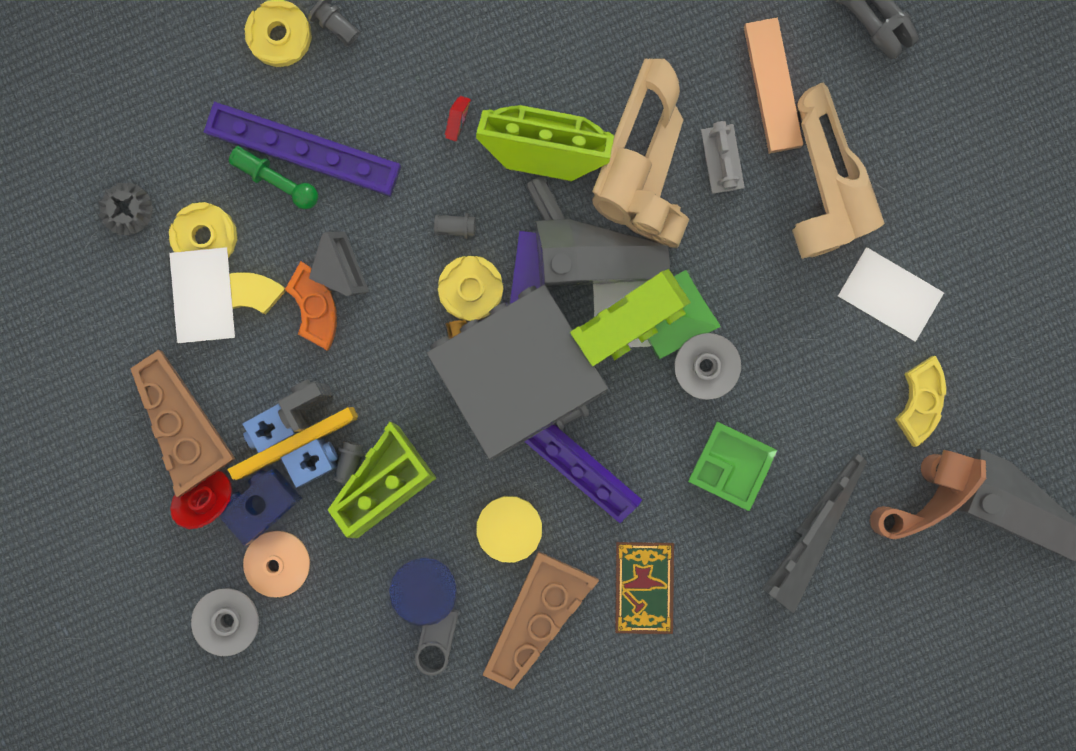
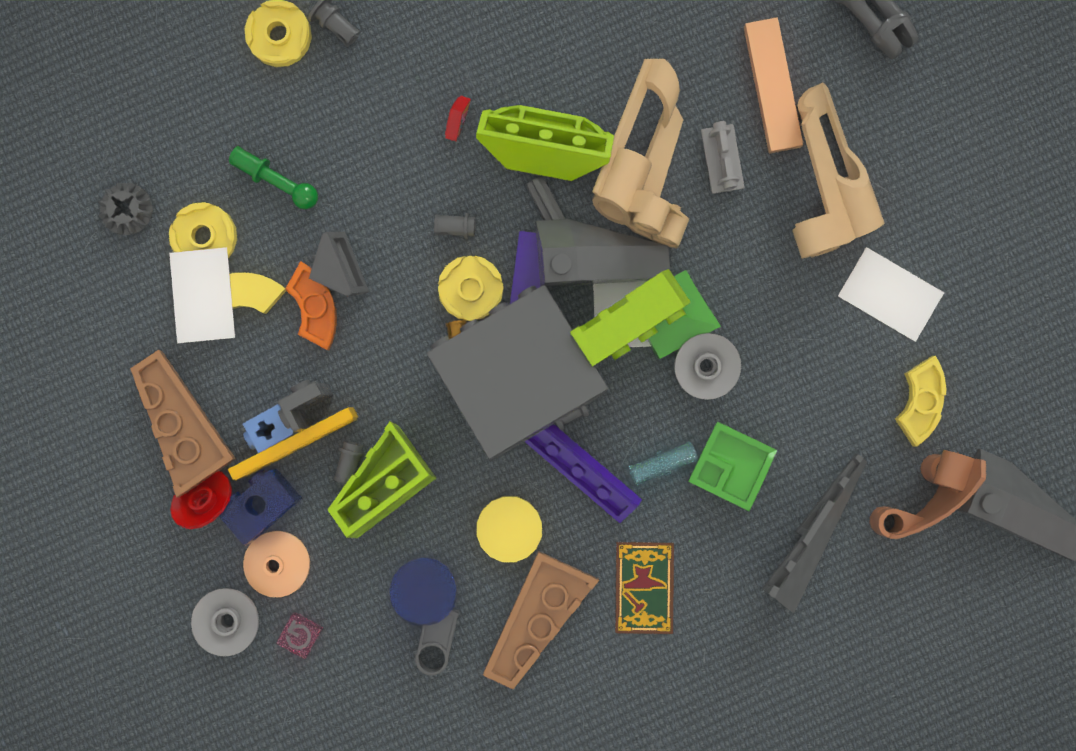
dark purple tile [203,102,401,197] -> none
medium blue brick [281,438,338,488] -> none
none -> clear pink tile [276,612,323,659]
none -> clear light blue pin [628,441,698,486]

